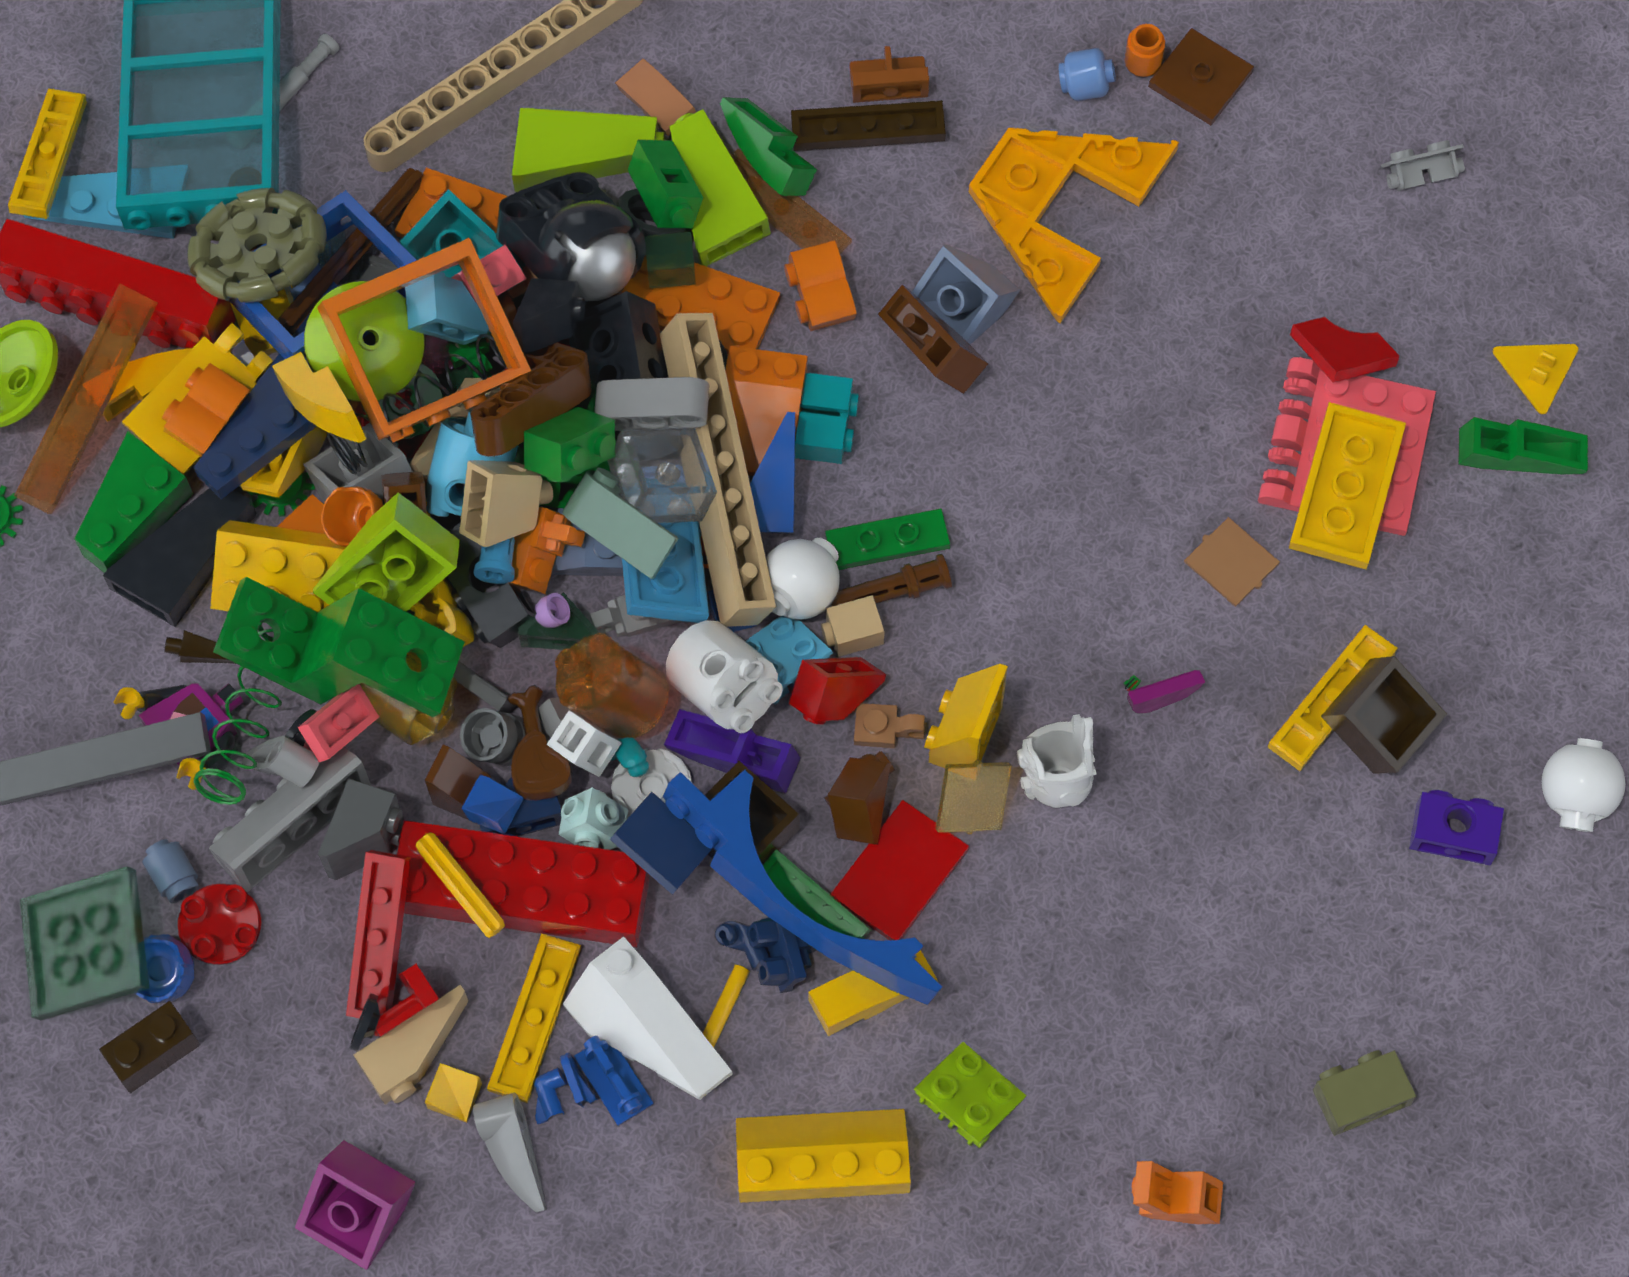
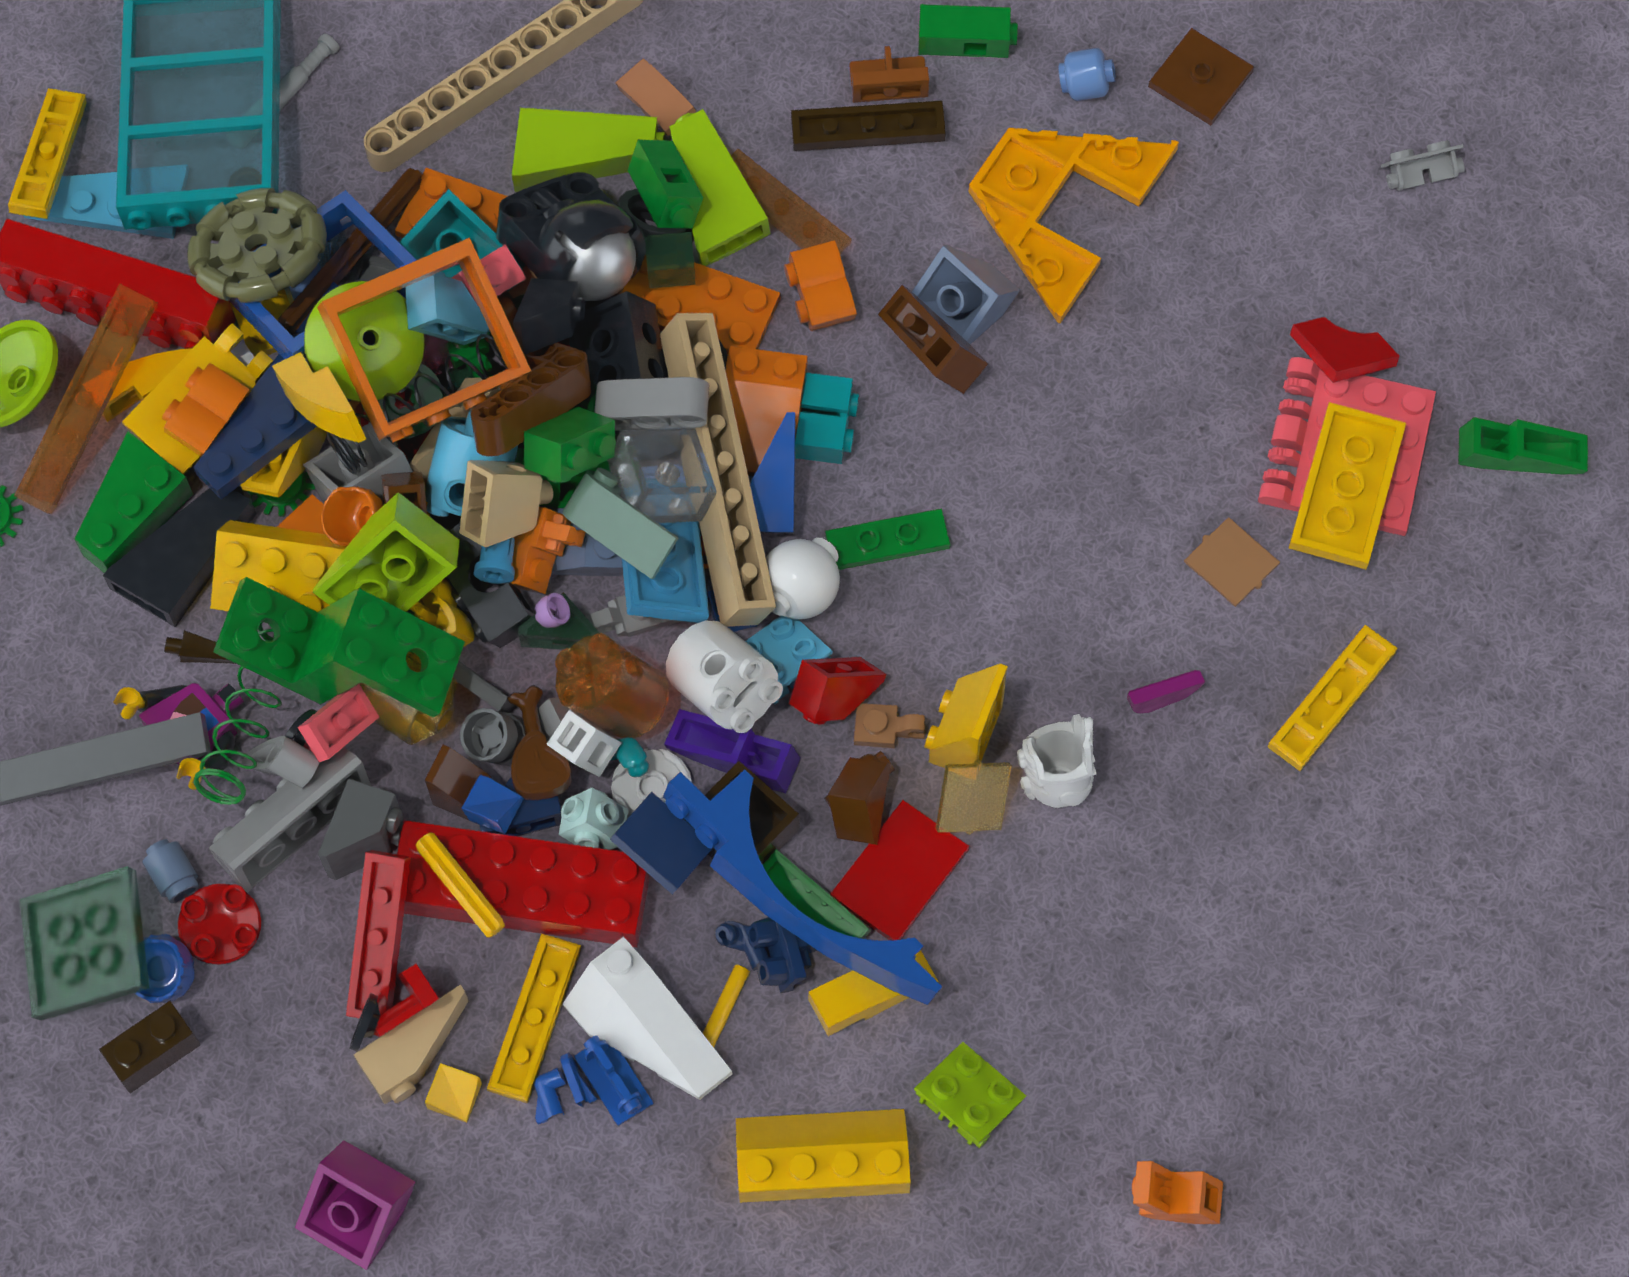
light grey piece [473,1092,547,1213] -> none
green slope [720,97,817,196] -> none
tan brick [821,595,884,657] -> none
reddish brown pin [831,554,952,606] -> none
green piece [1123,675,1141,691] -> none
orange brick [1125,24,1165,77] -> none
olive brick [1313,1050,1416,1136] -> none
dark brown piece [1321,656,1447,774] -> none
dark purple brick [1409,790,1504,866] -> none
yellow piece [1493,344,1578,415] -> none
white brick [1542,738,1626,832] -> none
none -> green brick [918,4,1018,58]

